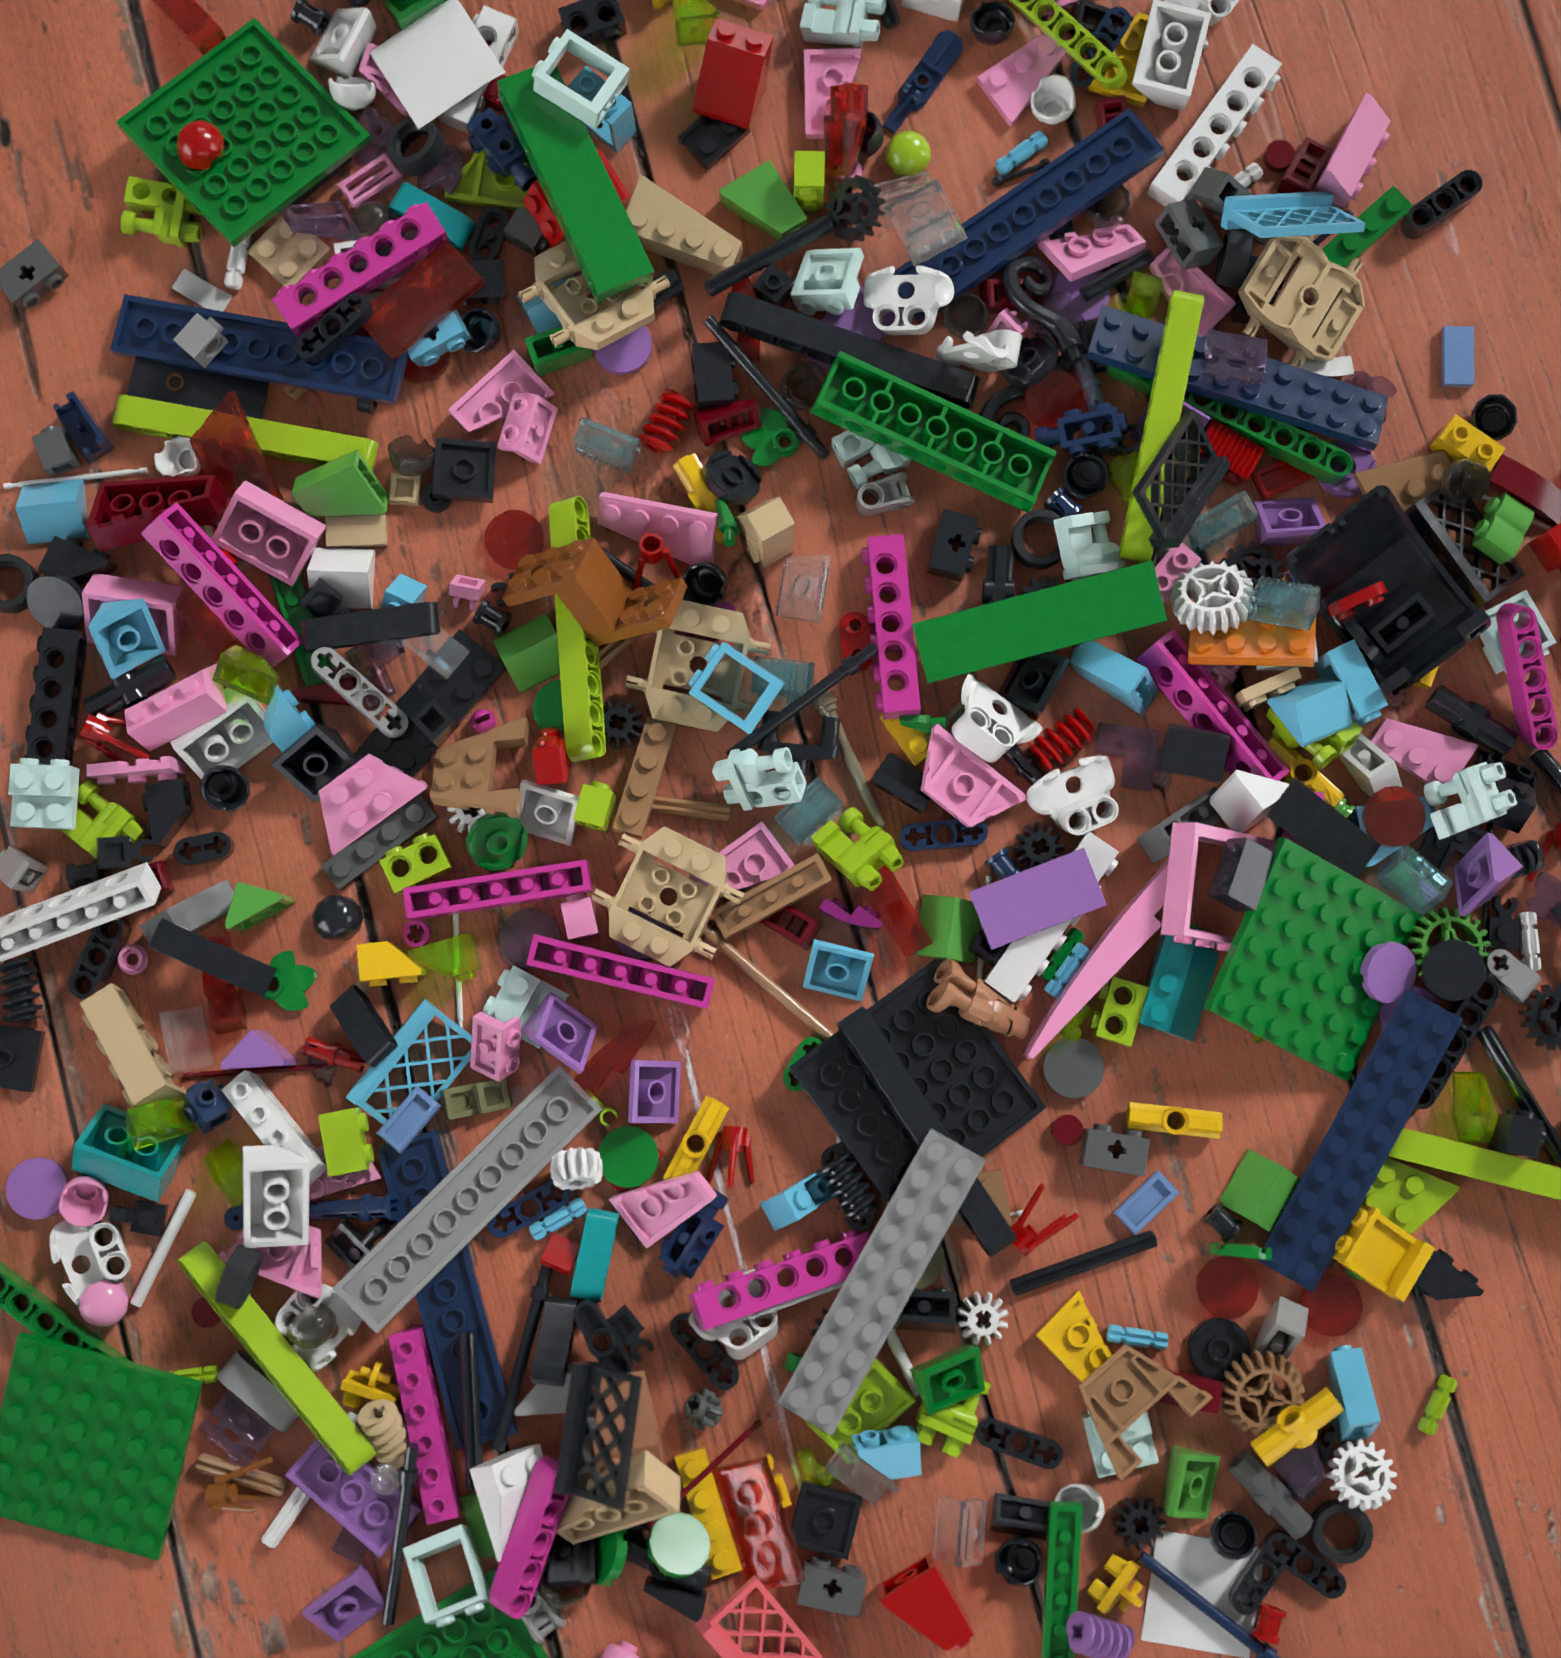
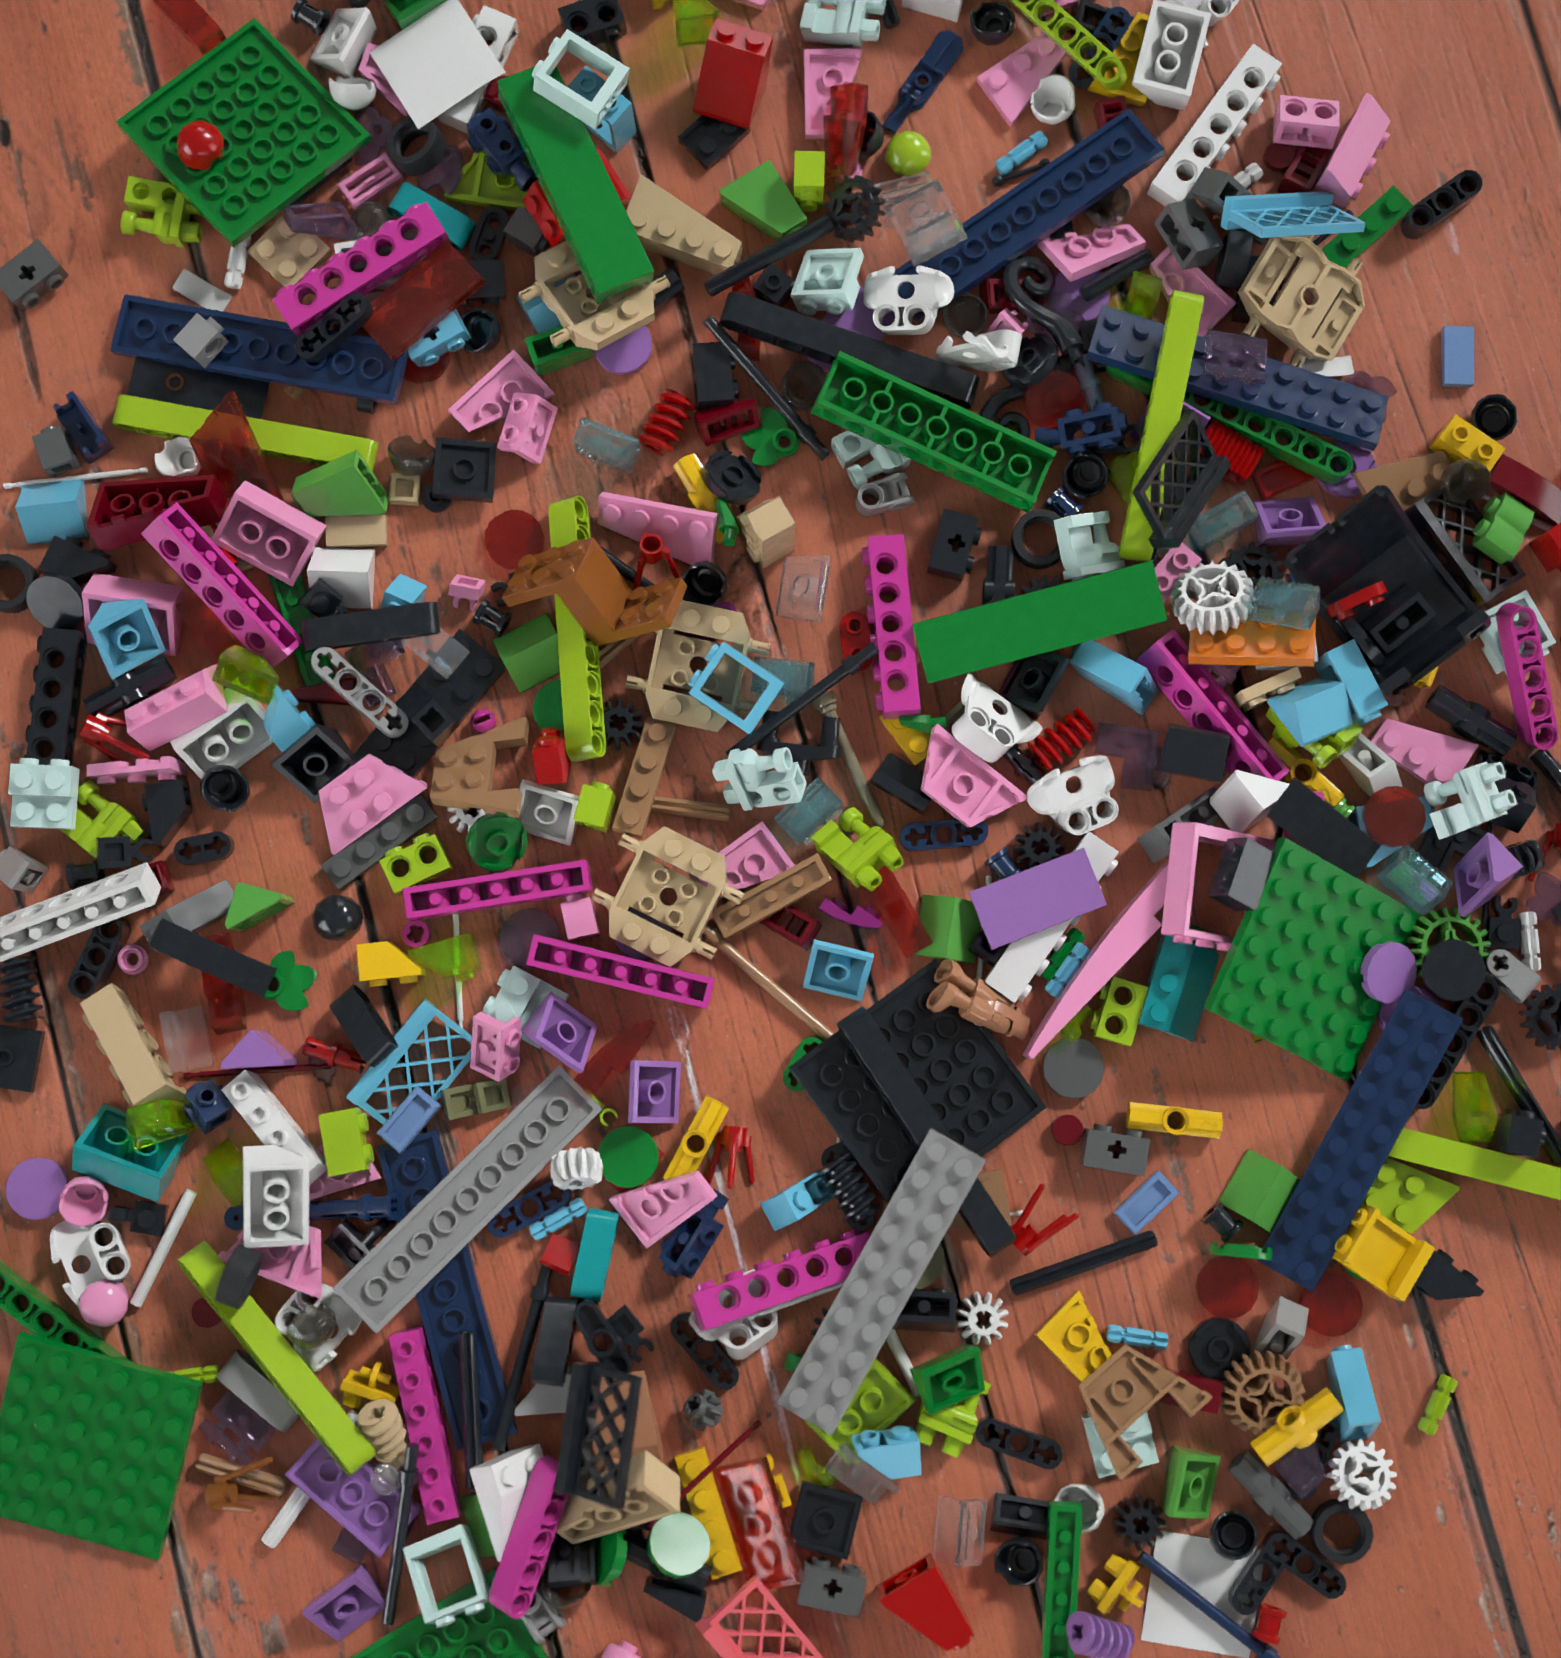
none -> bright pink brick [1273,95,1340,149]

